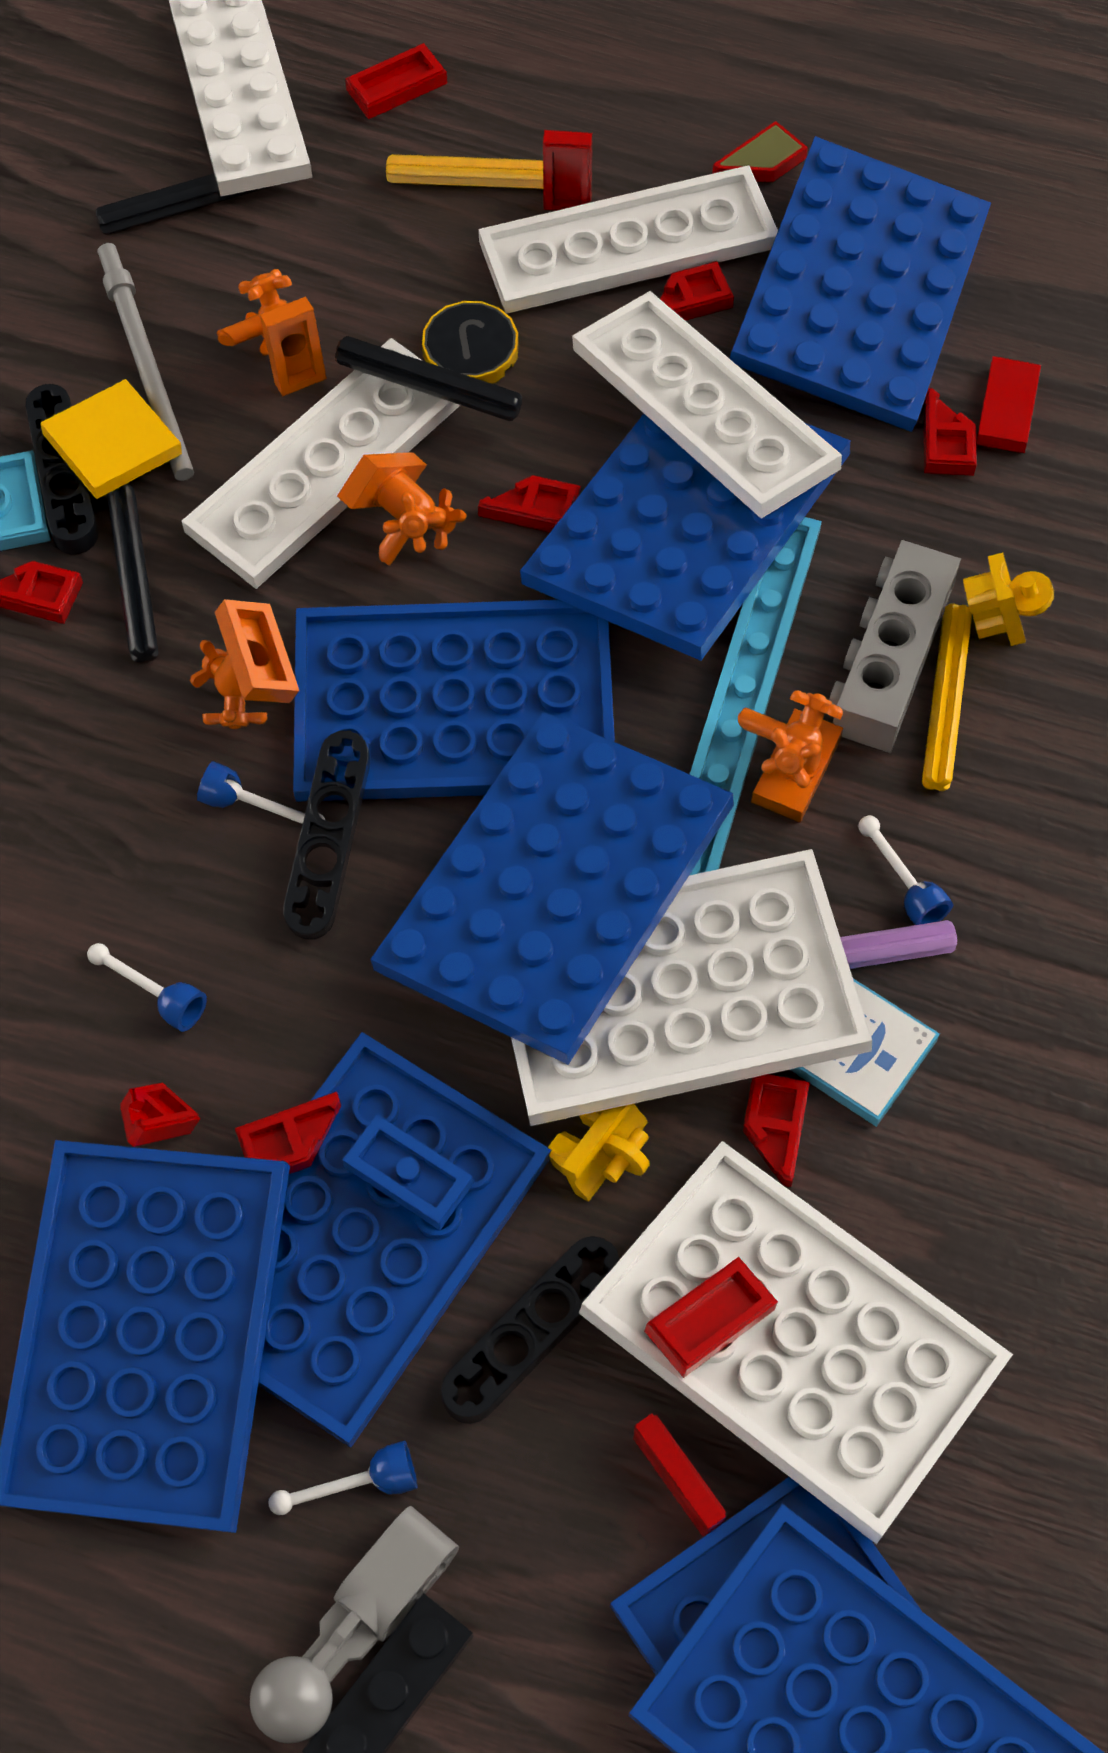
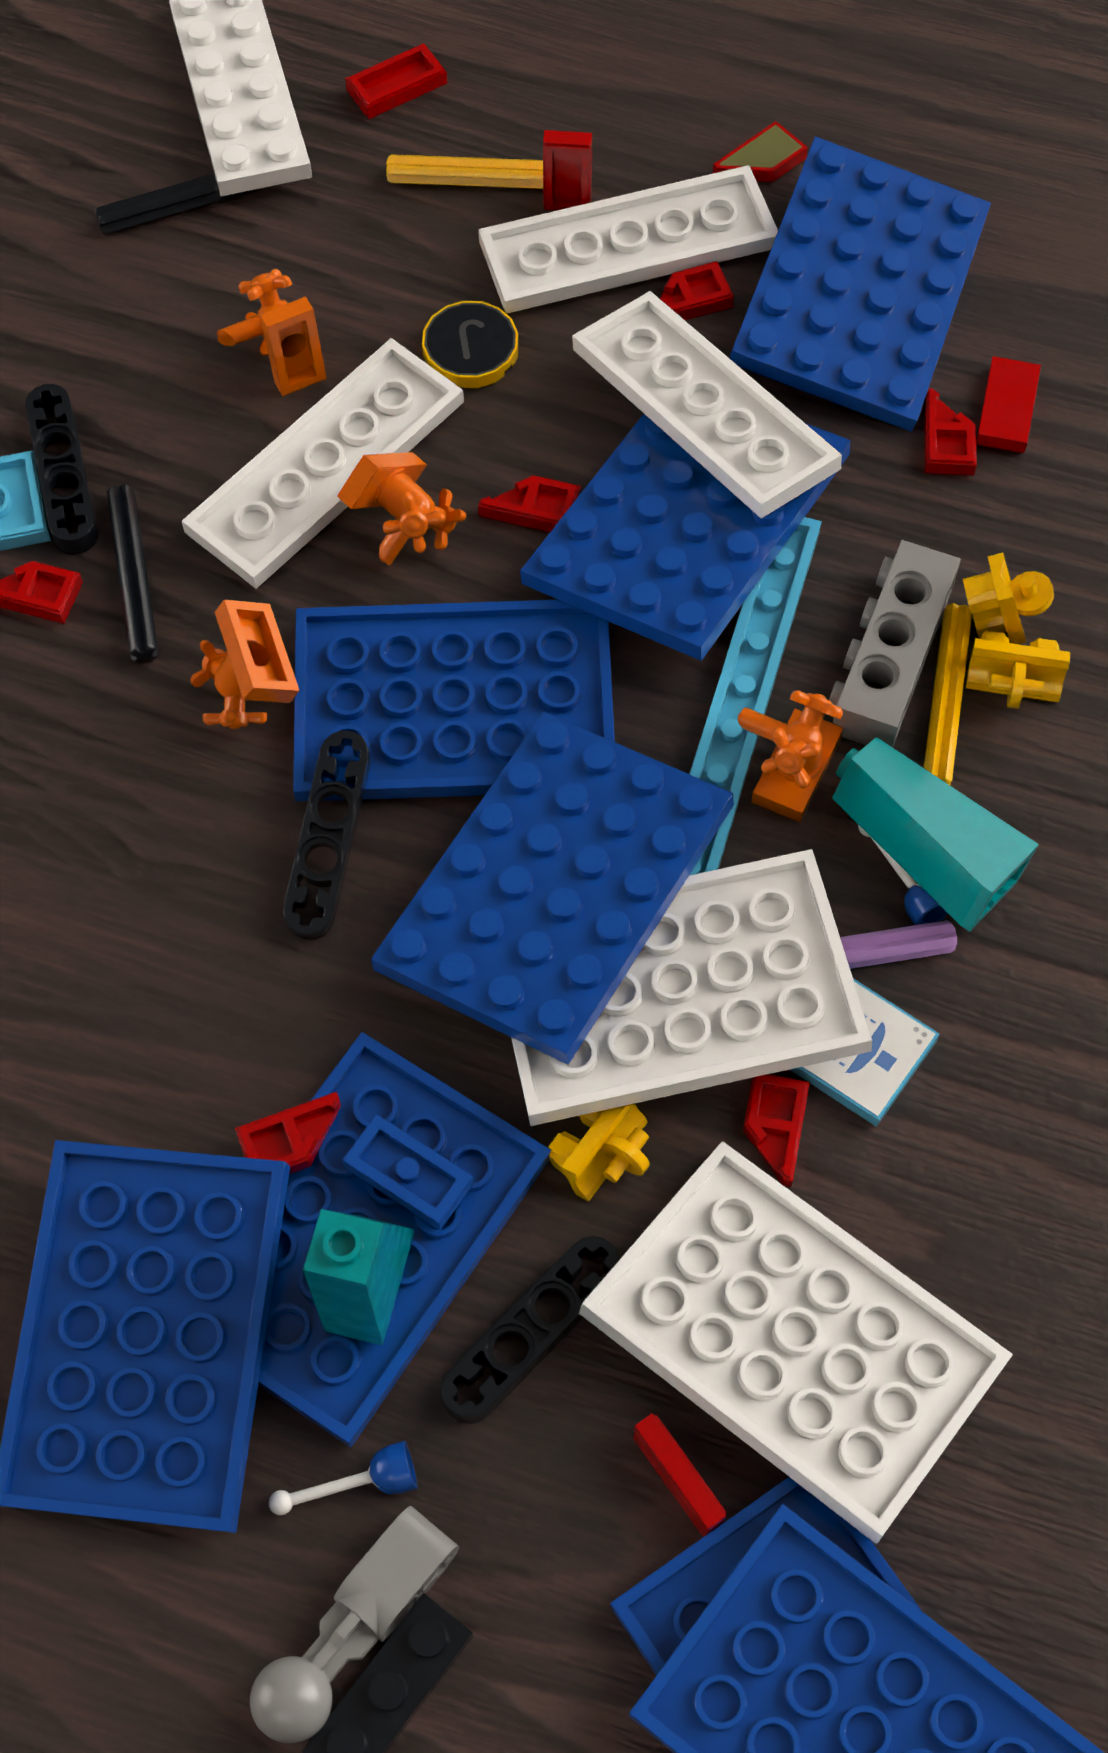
yellow tile [40,379,182,499] -> none
blue hinge [87,943,207,1032] -> none
light grey bar [97,243,194,481] -> none
red tile [120,1083,201,1147] -> none
blue hinge [197,761,325,824] -> none
black axle [335,336,522,421] -> none
red tile [644,1257,778,1378] -> none
none -> teal slope [303,1209,414,1346]
none -> teal slope [832,737,1039,932]
none -> yellow hips [965,630,1070,709]

